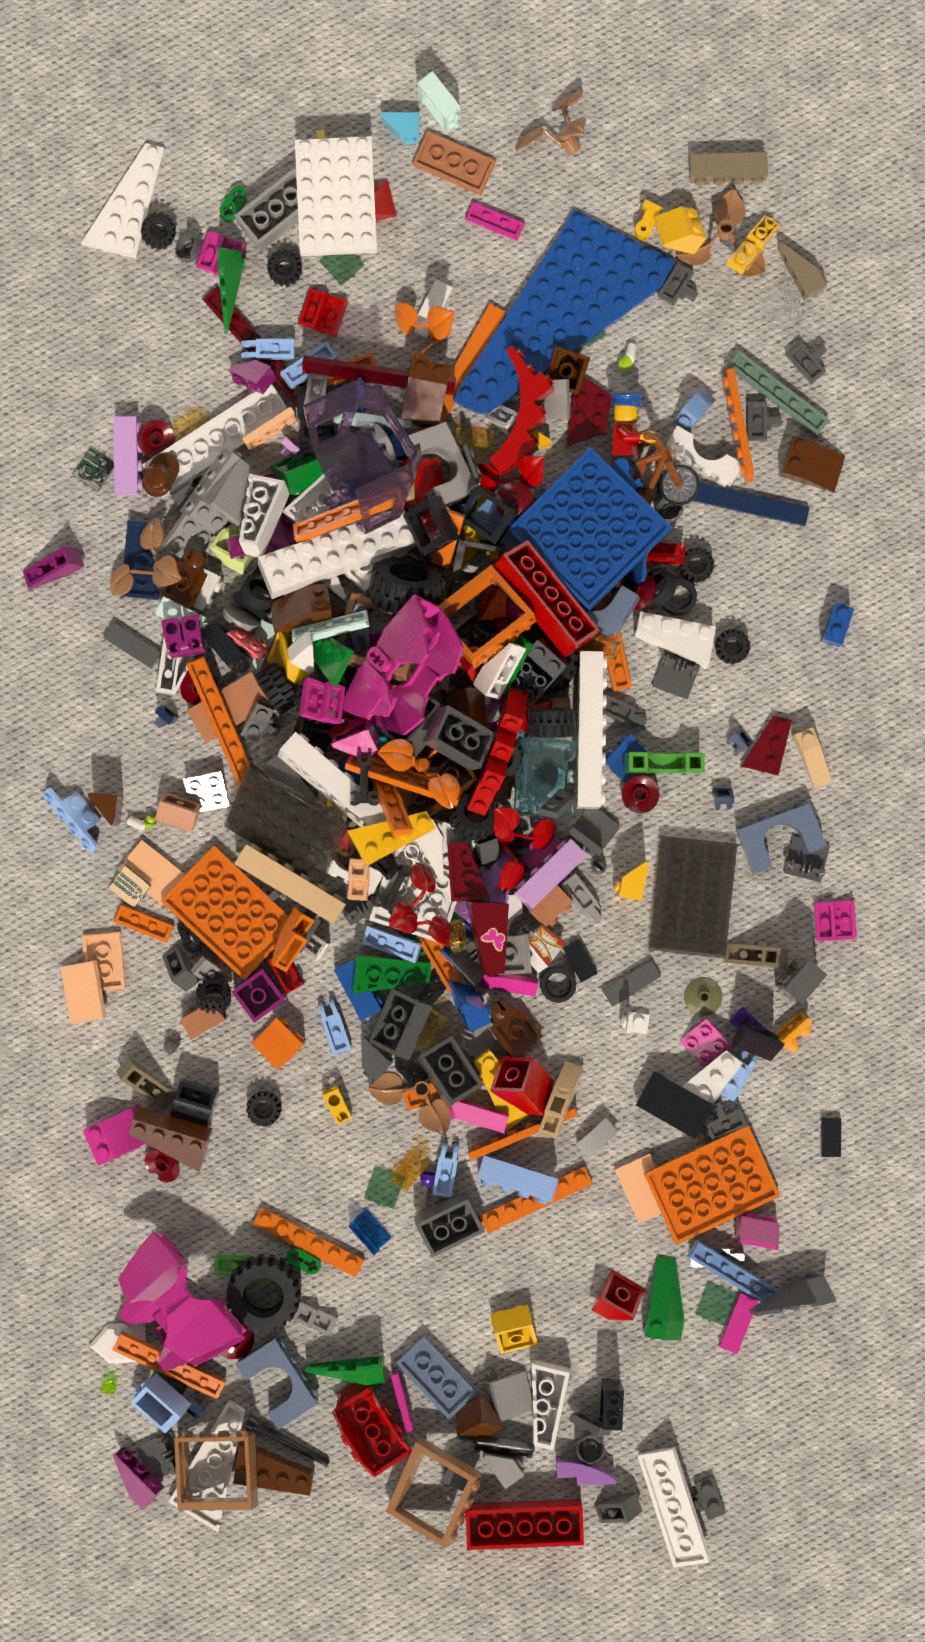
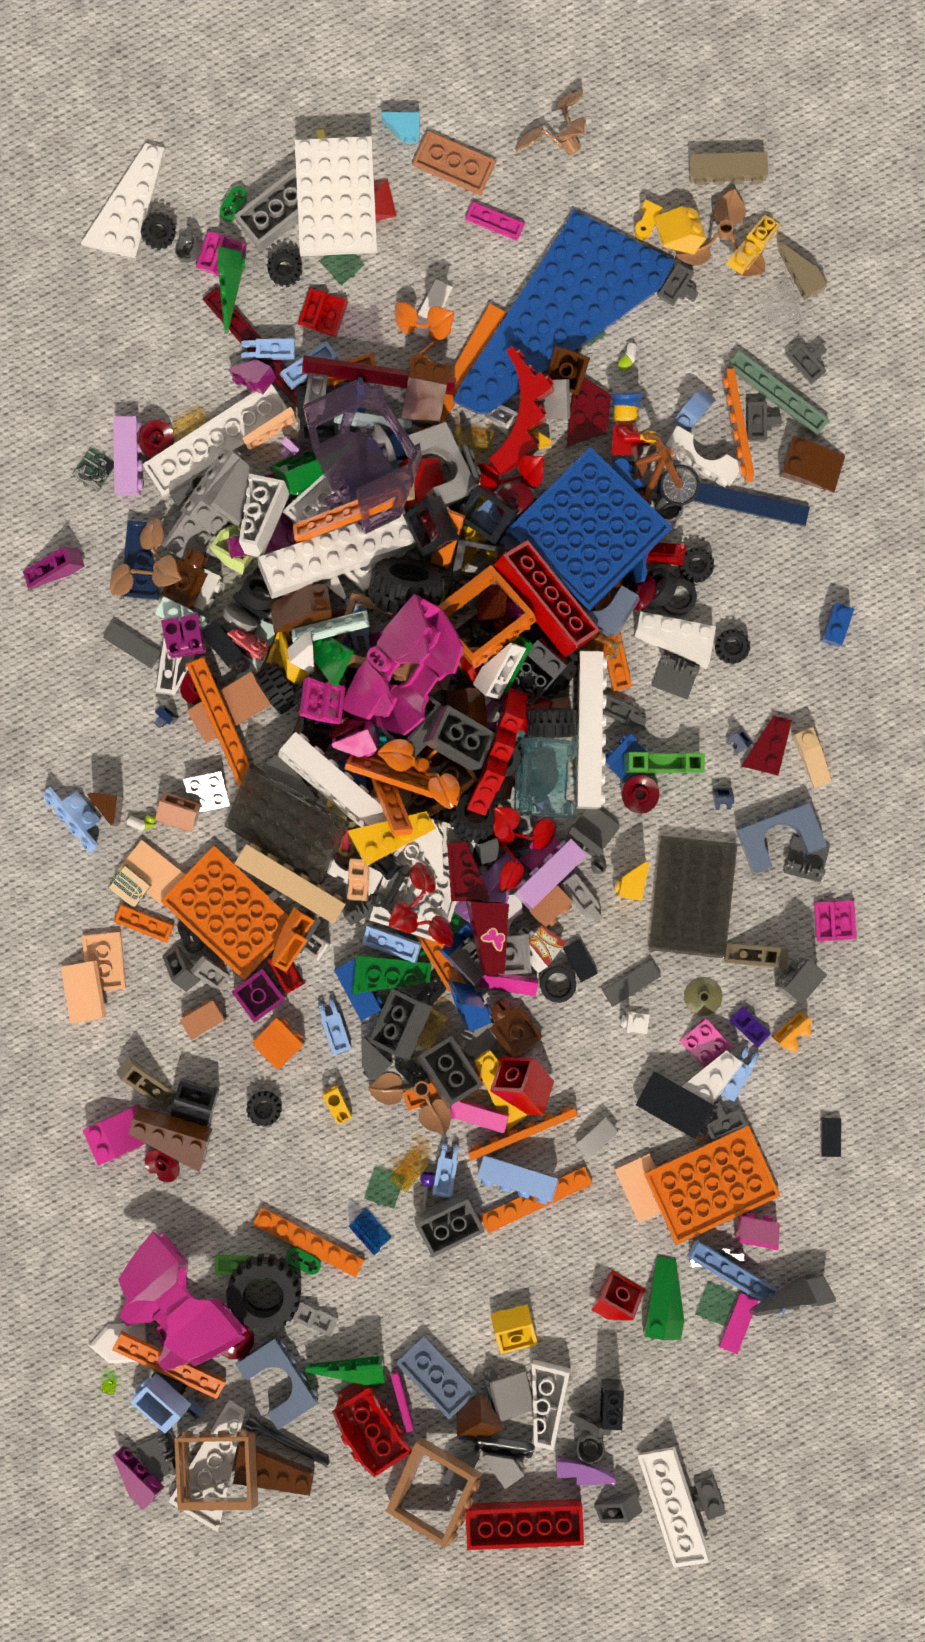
reddish brown piece [142,453,180,497] -> none
dark grey hinge [164,1038,181,1055] -> none
black tyre [196,978,231,1014] -> none
dark grey hinge [240,700,281,742] -> none
pearl dark grey bar [350,754,378,806] -> none
light aqua window [417,71,461,132] -> none
clear yellow beam [449,918,466,953] -> none
tan slope [538,1061,584,1139] -> none
dark grey hinge [539,782,577,819] -> none
black slope [731,1022,785,1061] -> none

